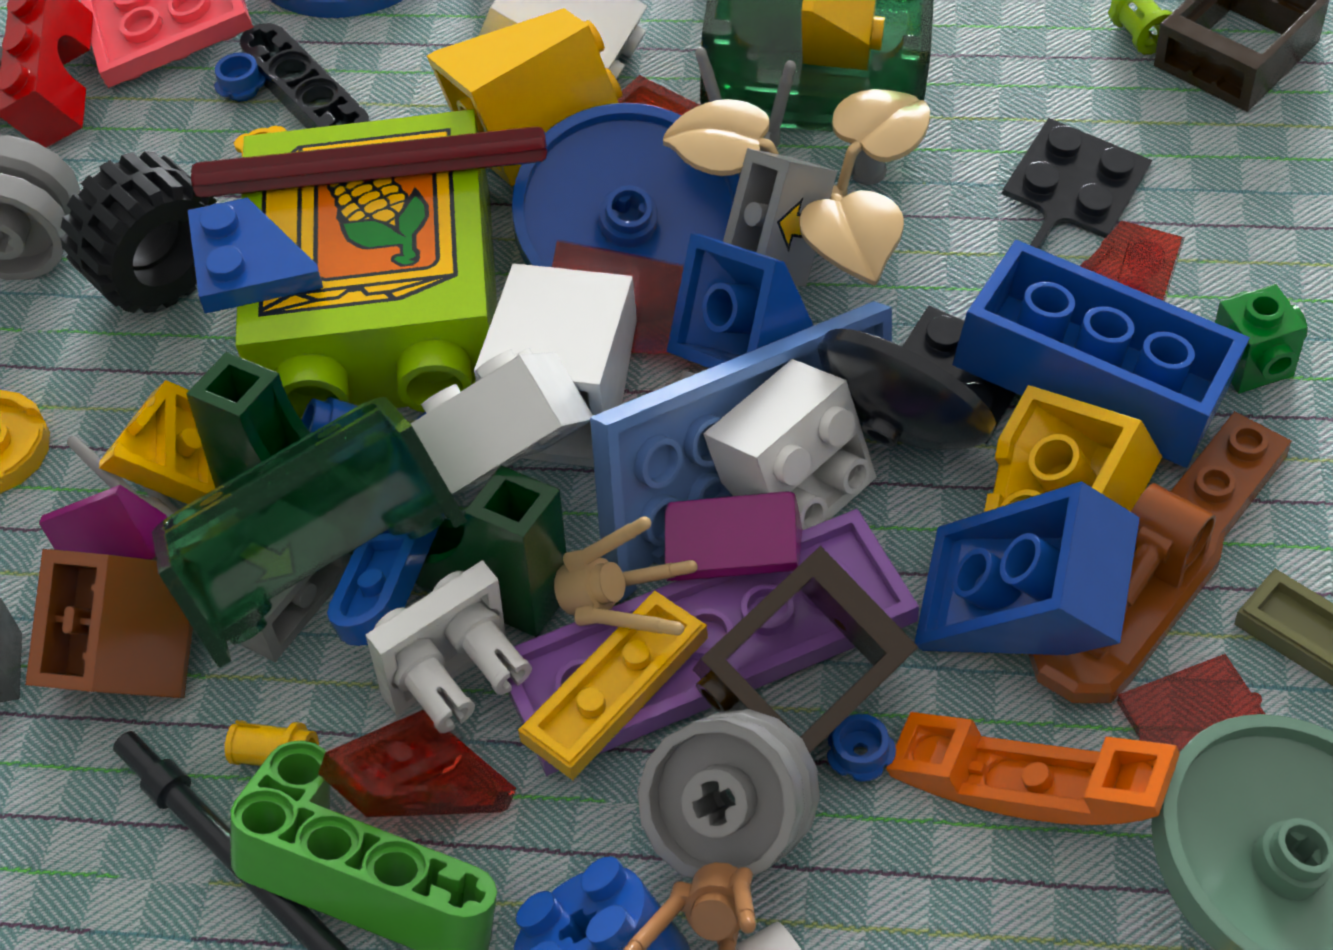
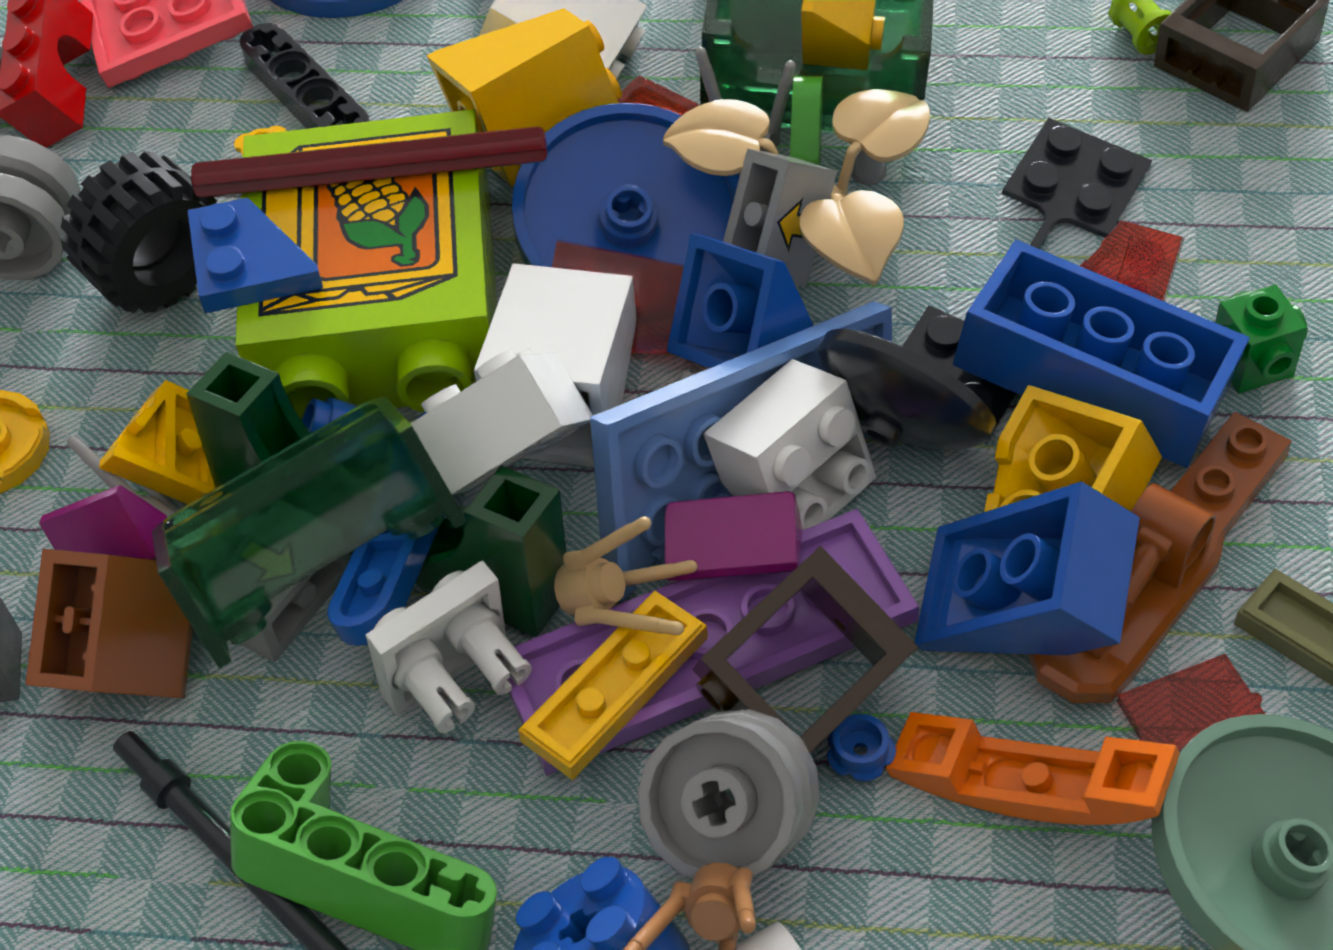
blue plate [214,52,266,102] -> none
yellow pin [225,720,319,766] -> none
clear red wing [318,709,517,817] -> none
none -> bright green beam [790,76,823,165]

